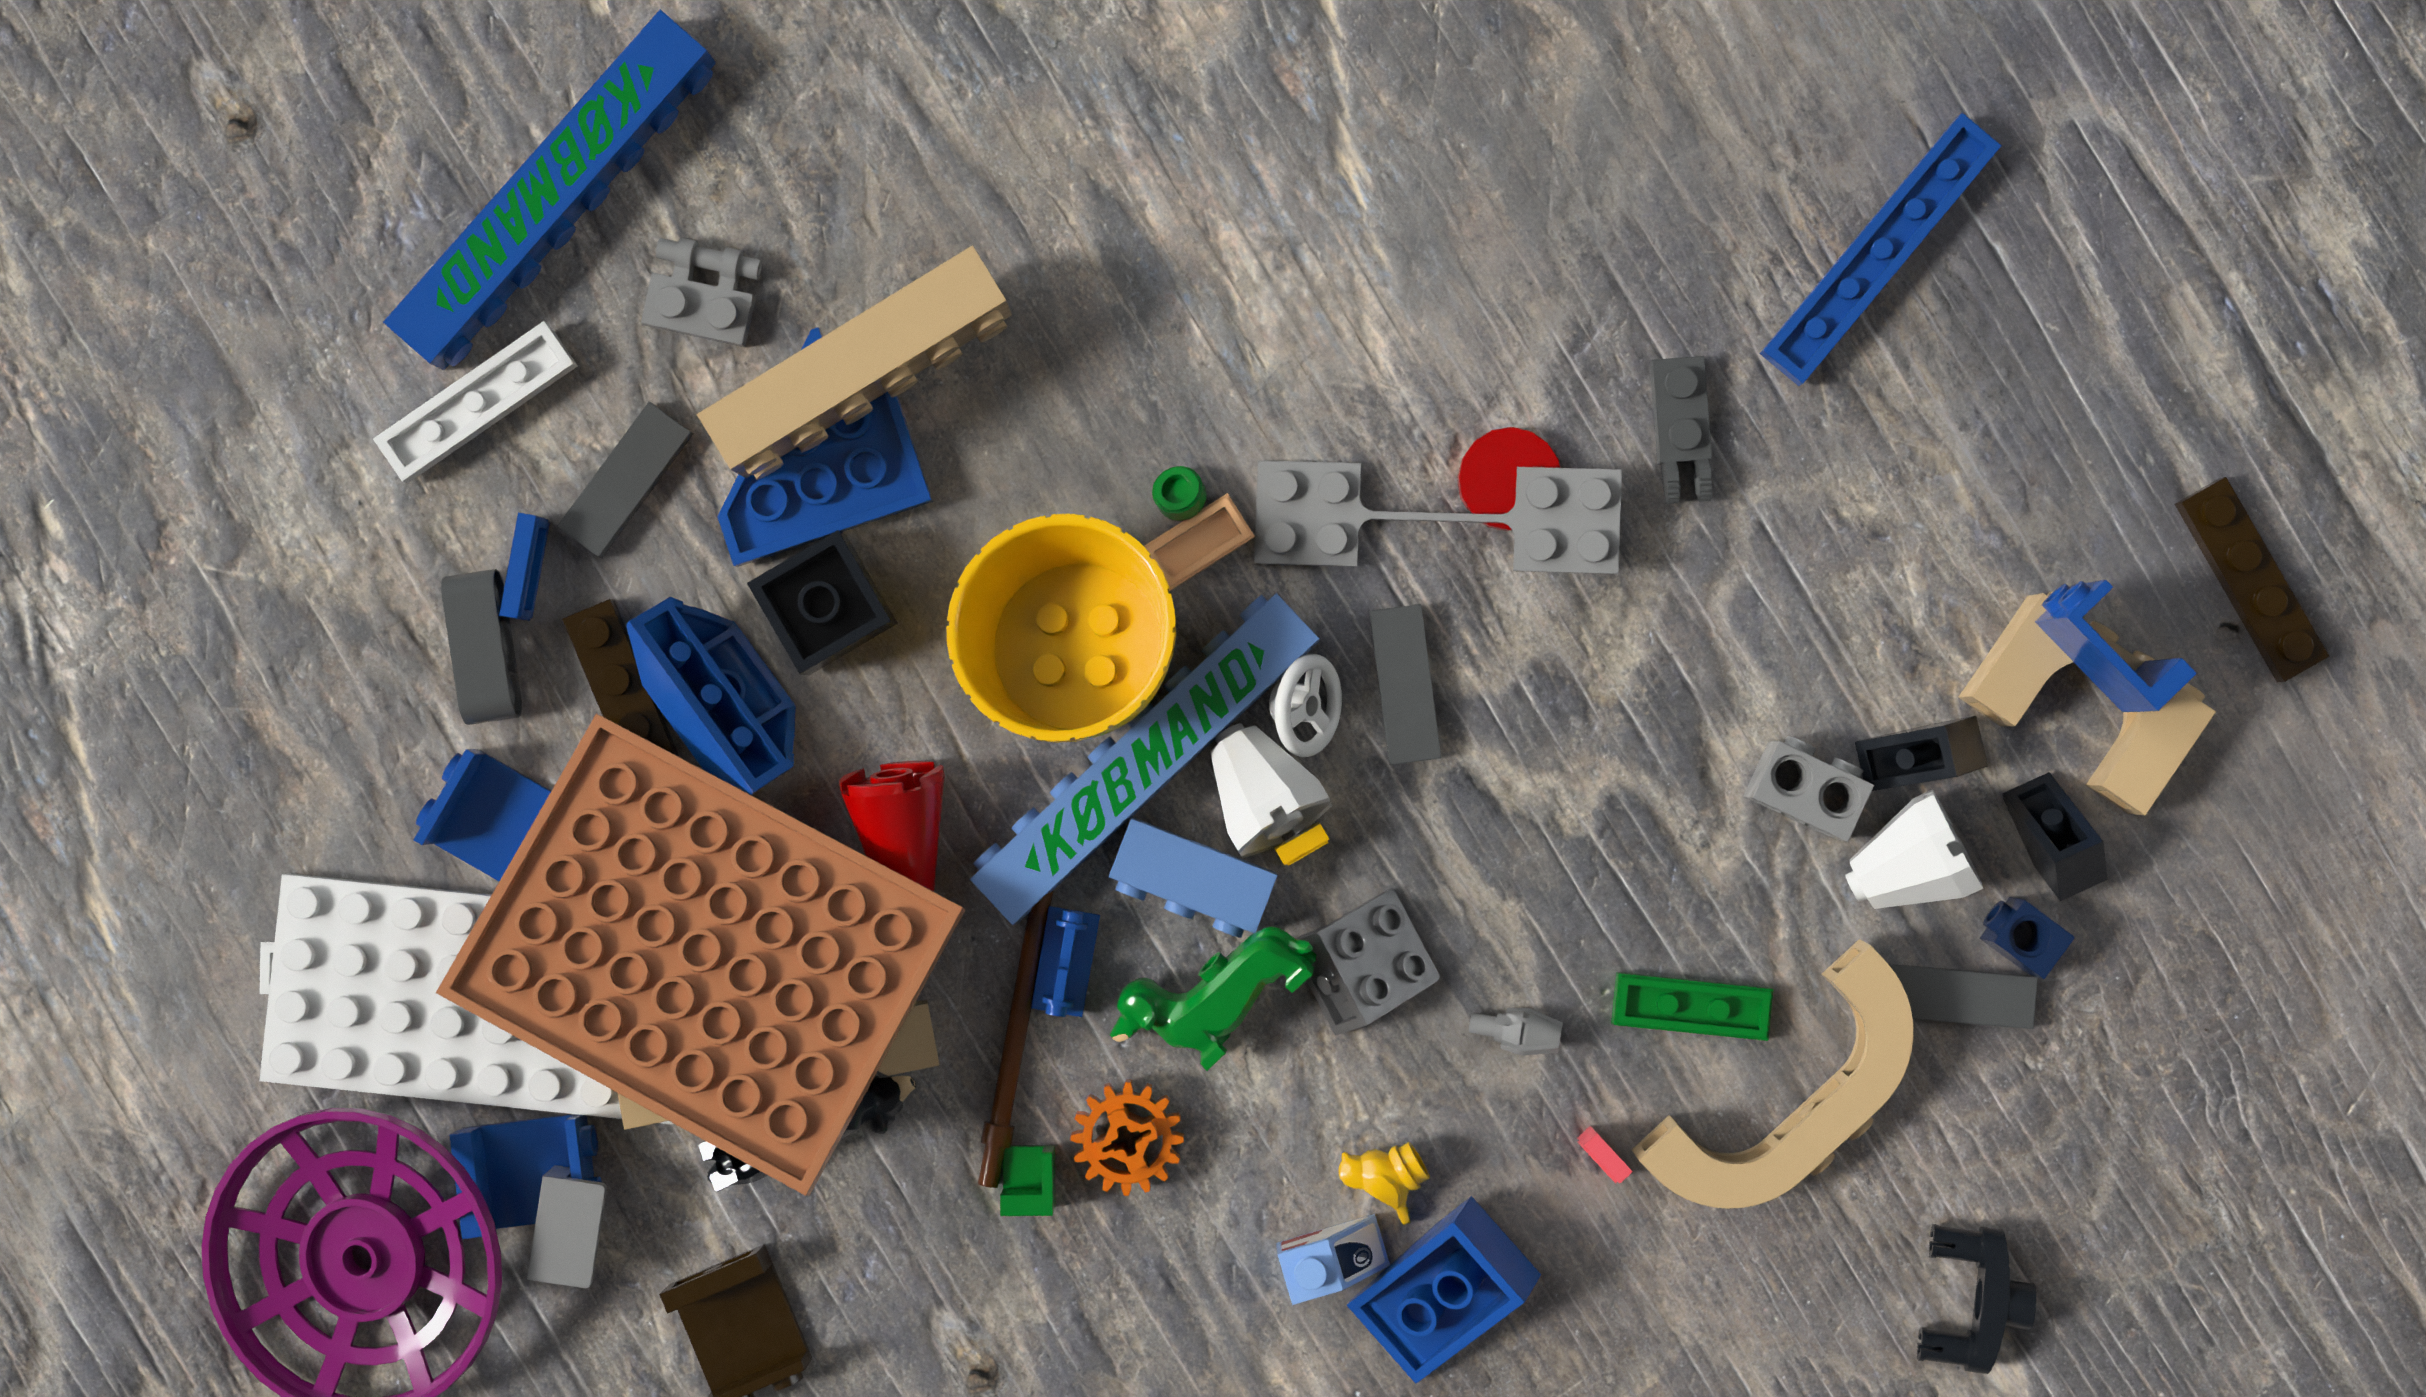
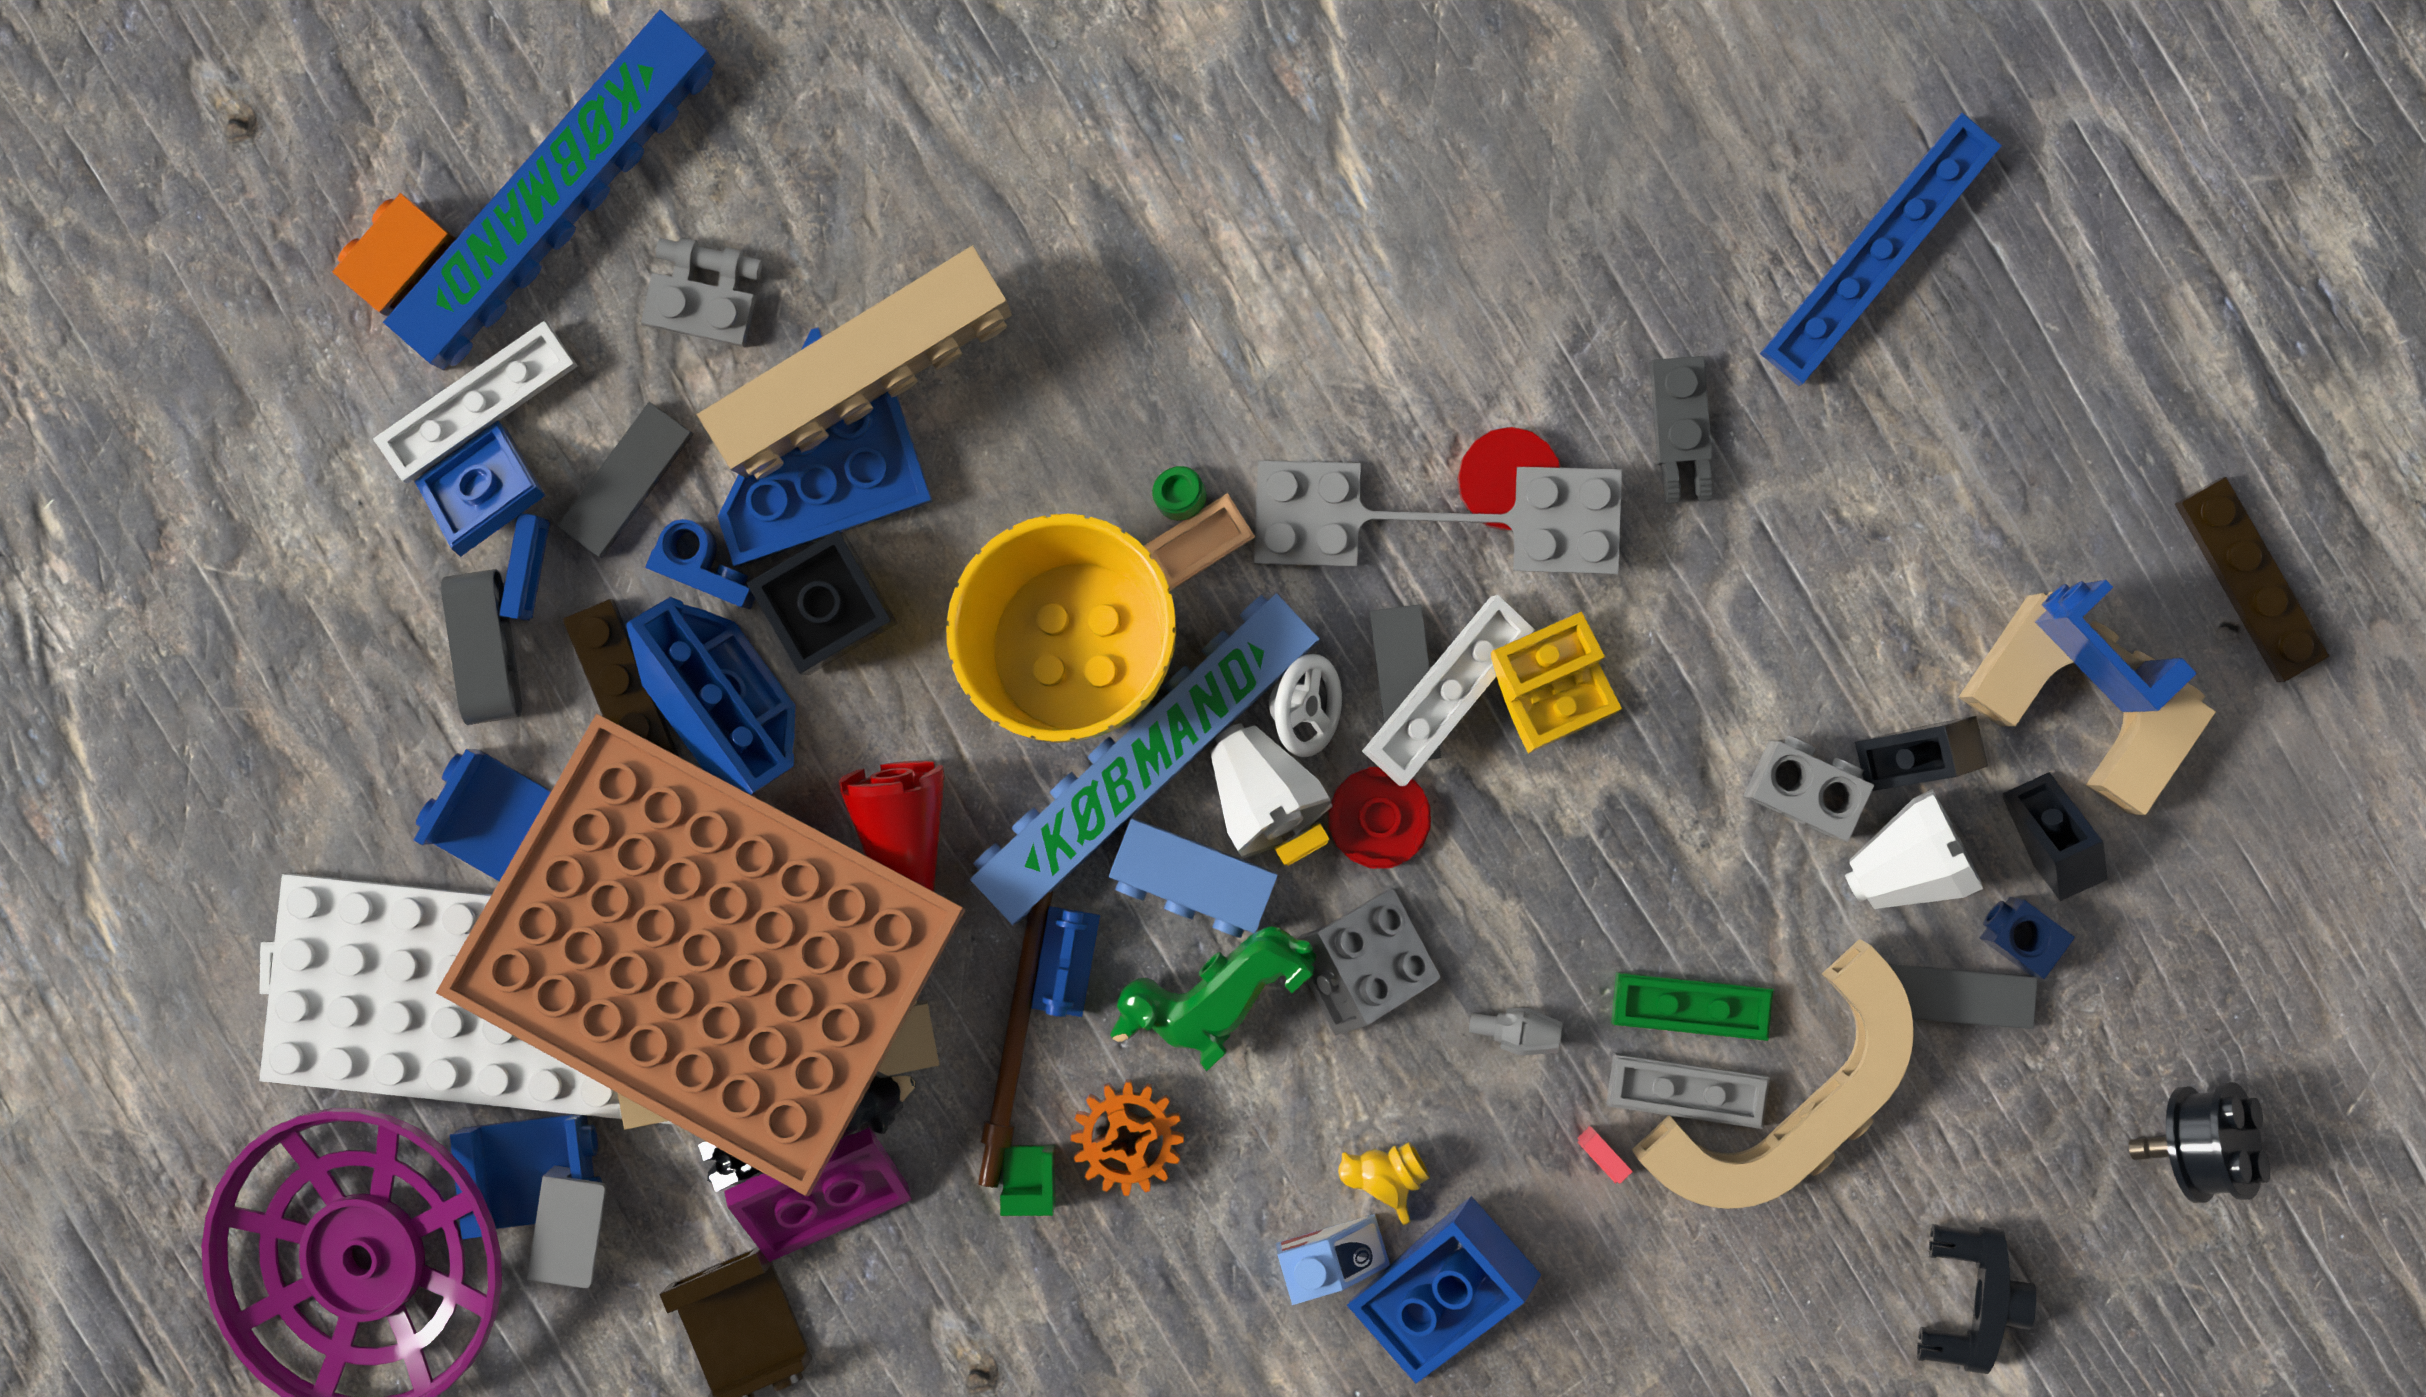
none -> orange brick [332,193,457,317]
none -> blue tile [414,421,546,557]
none -> blue plate [645,519,755,610]
none -> magenta plate [724,1127,912,1262]
none -> red tile [1328,767,1431,869]
none -> white plate [1362,595,1535,786]
none -> yellow slope [1490,611,1622,754]
none -> light grey tile [1606,1053,1770,1129]
none -> black wheel [2129,1082,2270,1203]

